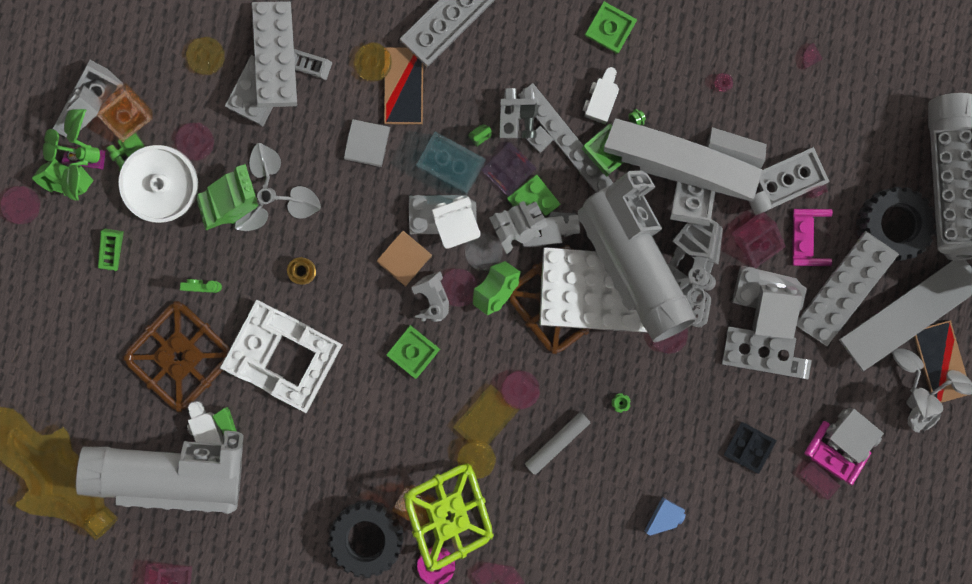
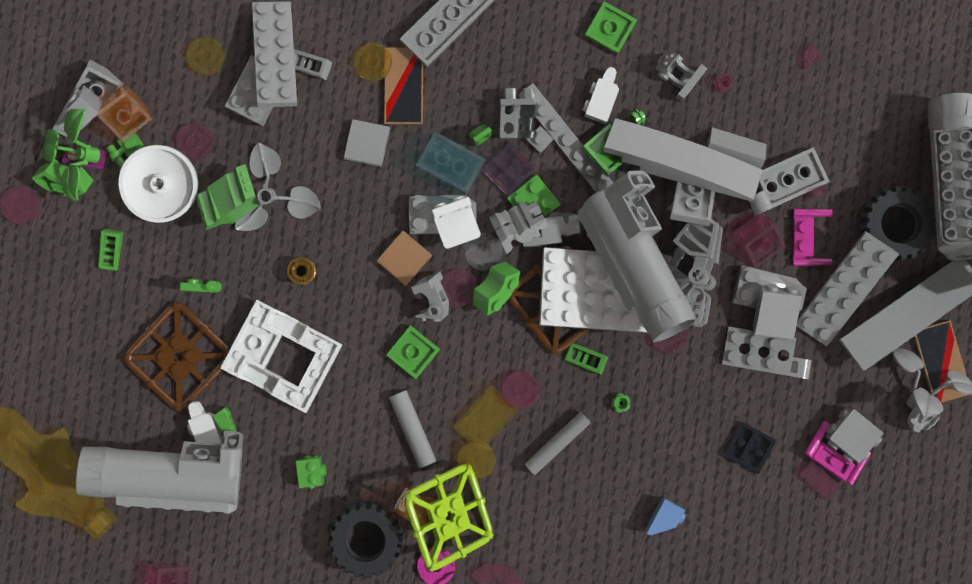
none -> bright green head [296,455,327,489]
none -> light grey brick [389,390,436,468]
none -> bright green slope [564,343,608,375]
none -> light grey tile [655,53,708,102]

